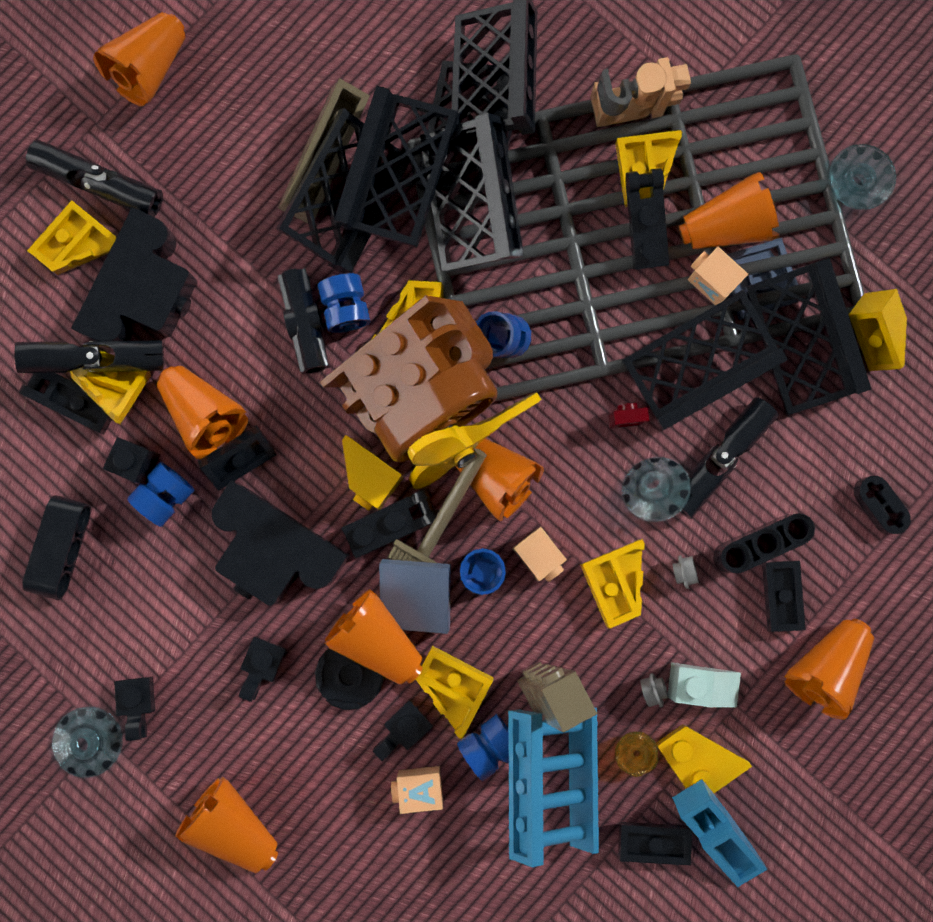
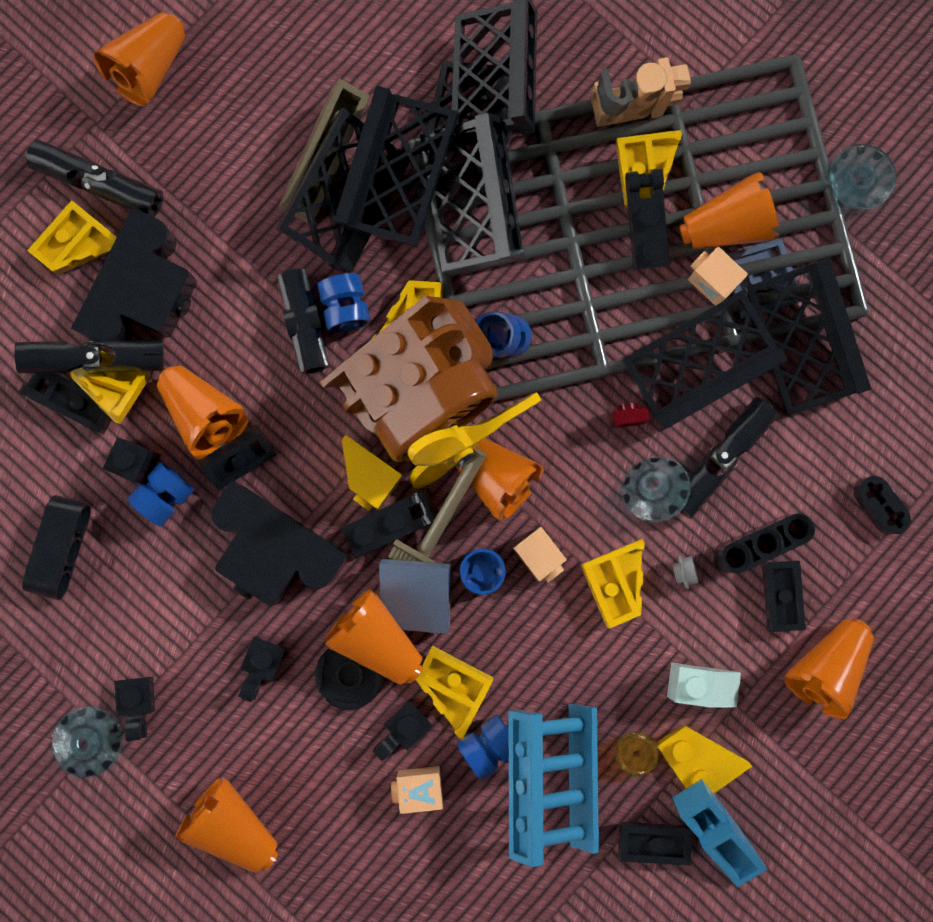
dark tan brick [517,662,597,733] -> none
light grey plate [640,673,669,708] -> none
yellow slope [849,289,907,371] -> none

